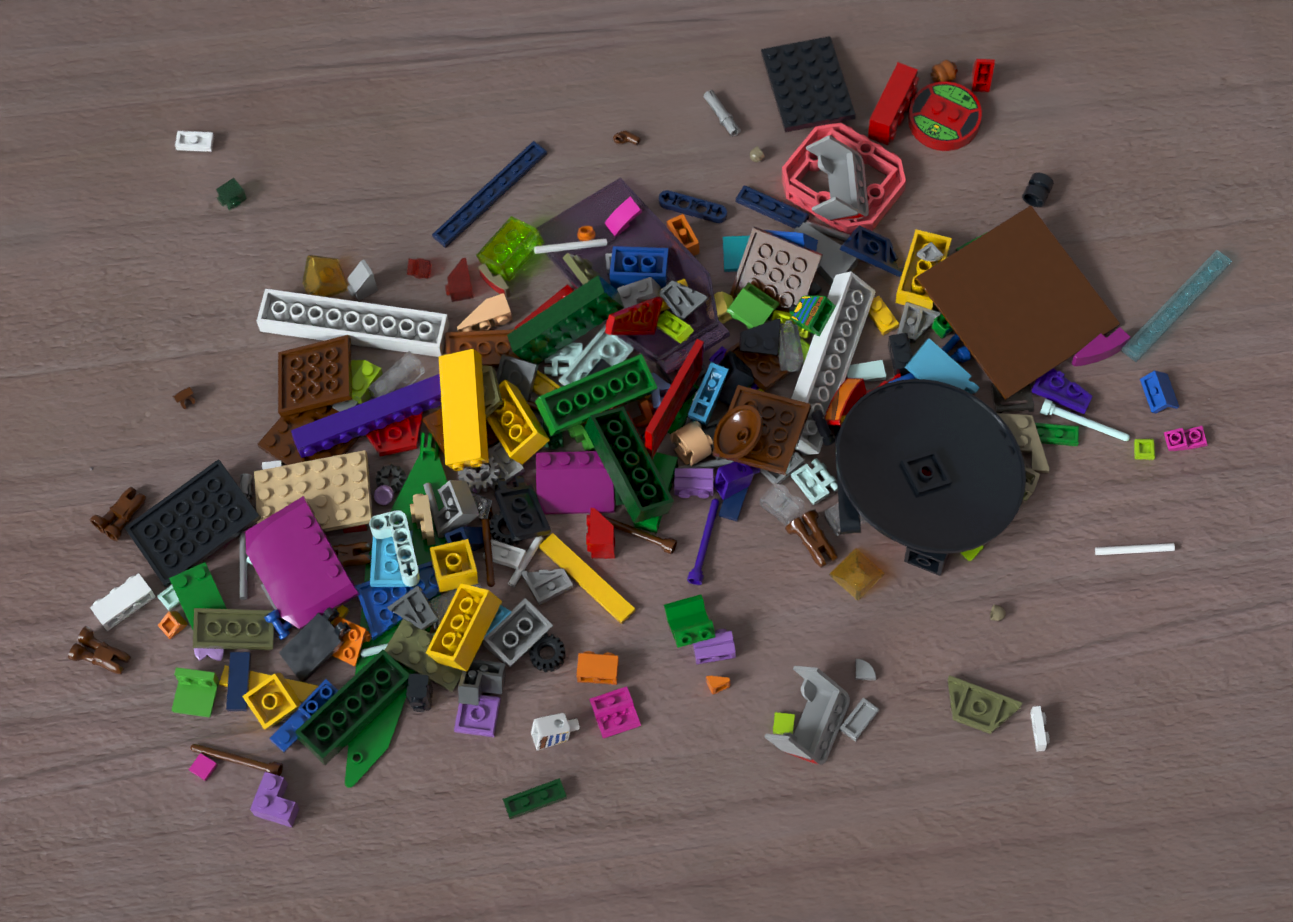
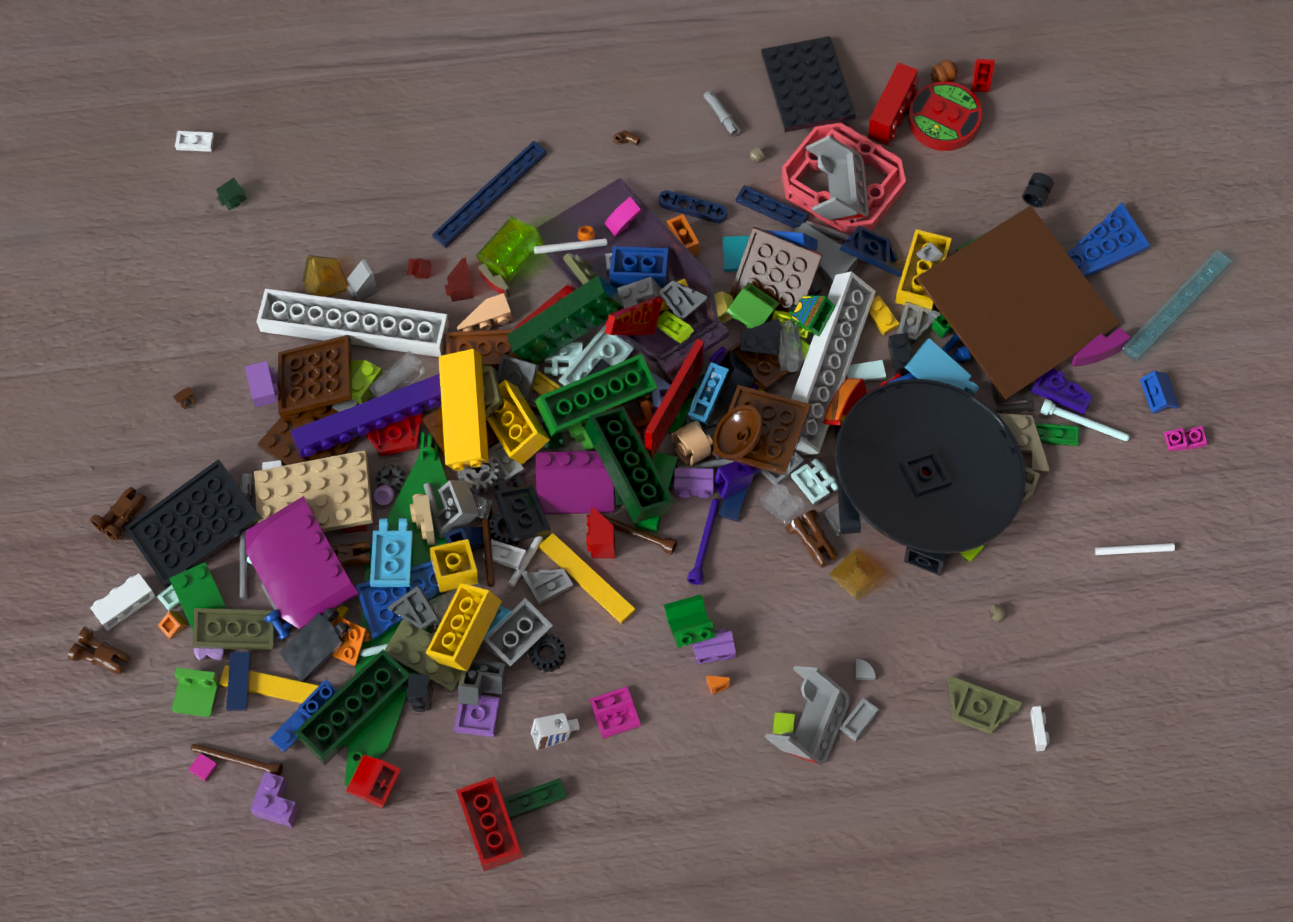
yellow brick [243,673,302,729] -> none
light aqua beam [370,511,420,586] -> none
orange brick [576,651,619,685] -> none
black axle [811,409,835,446] -> none
lime tile [1134,439,1155,460] -> none
none -> medium lavender brick [245,361,279,407]
none -> red slope [346,755,401,809]
none -> red brick [456,776,523,871]
none -> blue wing [1067,202,1150,278]

